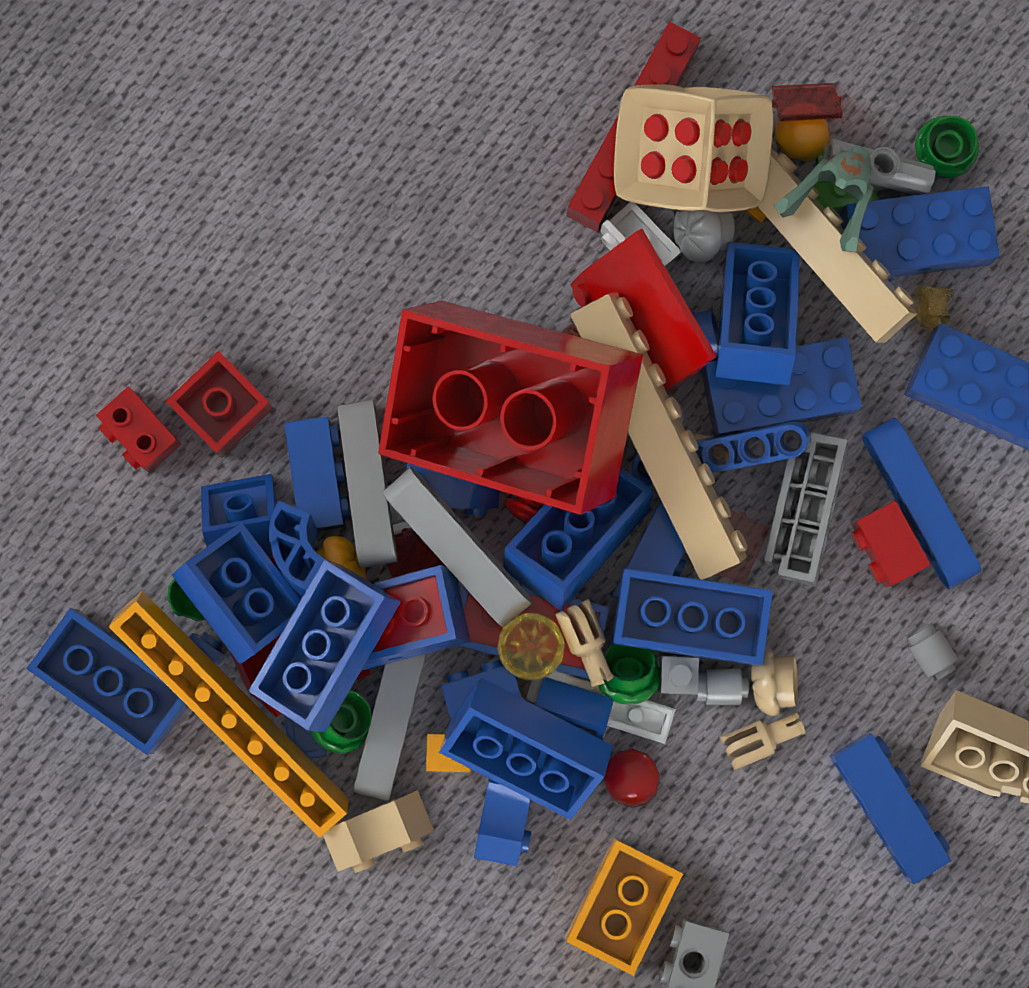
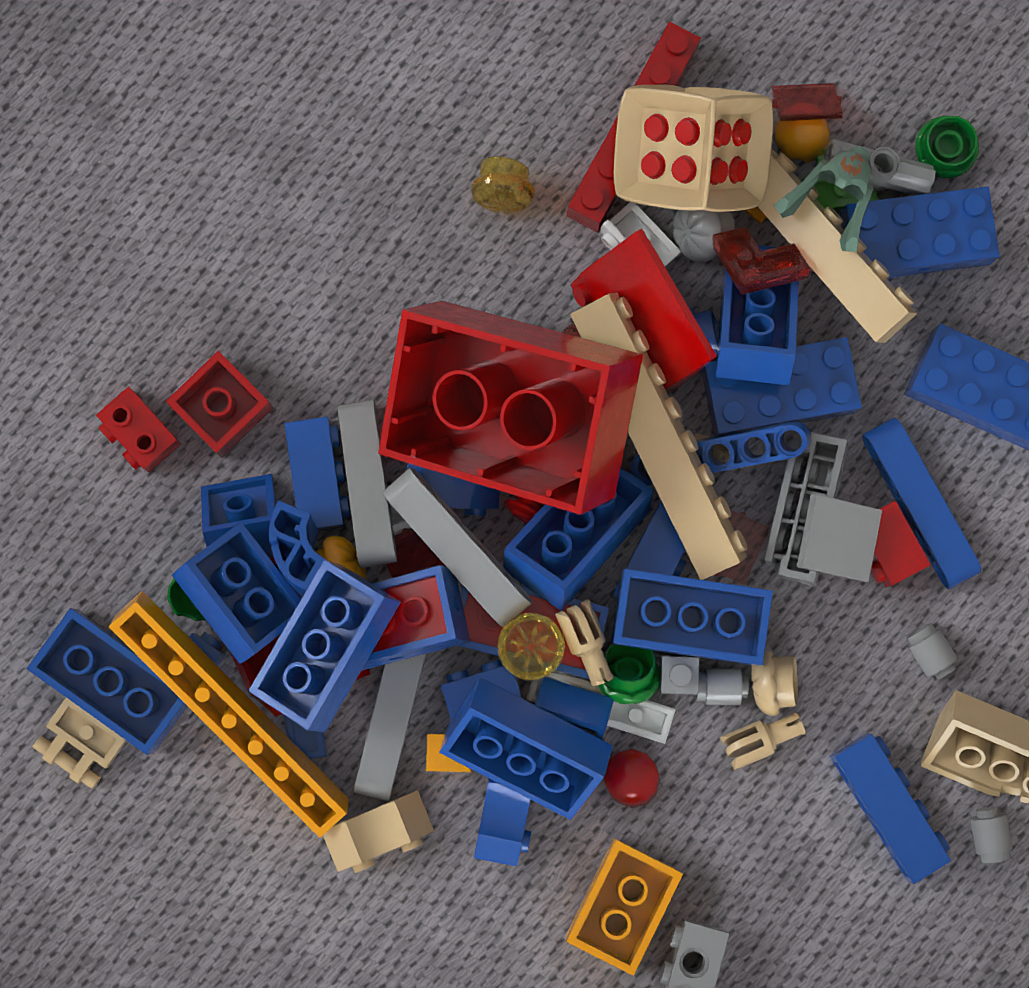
green piece [310,690,372,753] -> none
clear yellow brick [914,286,954,329] -> none
none -> tan plate [33,698,127,789]
none -> clear yellow piece [471,156,535,214]
none -> clear red plate [712,227,810,295]
none -> light grey tile [797,494,882,582]
none -> light grey brick [970,807,1013,863]

